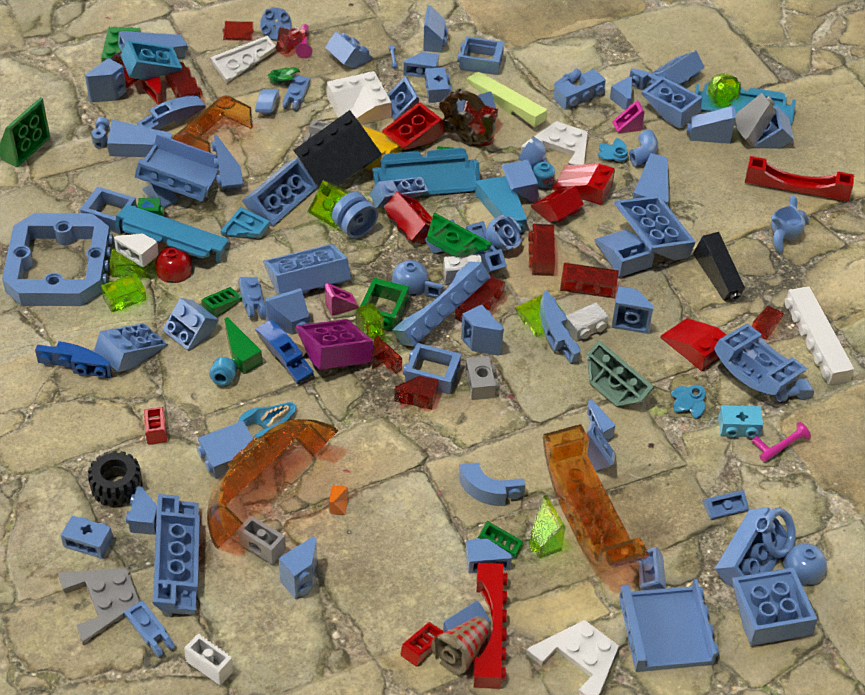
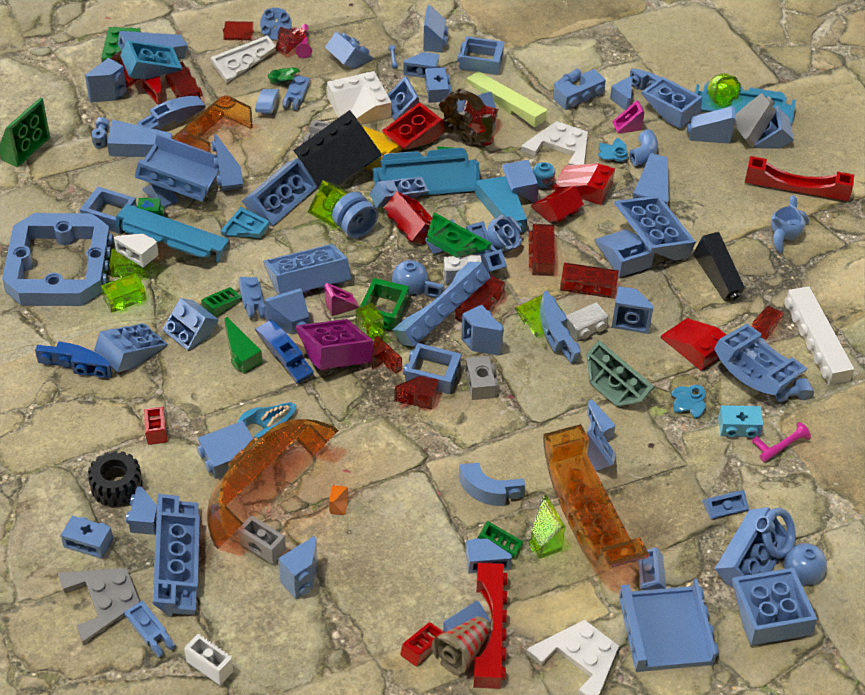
red cylinder [155,247,192,283] -> none
dark azure head [209,357,237,386] -> none
medium blue cylinder [518,136,547,170] -> none
medium blue slope [652,50,705,85] -> none

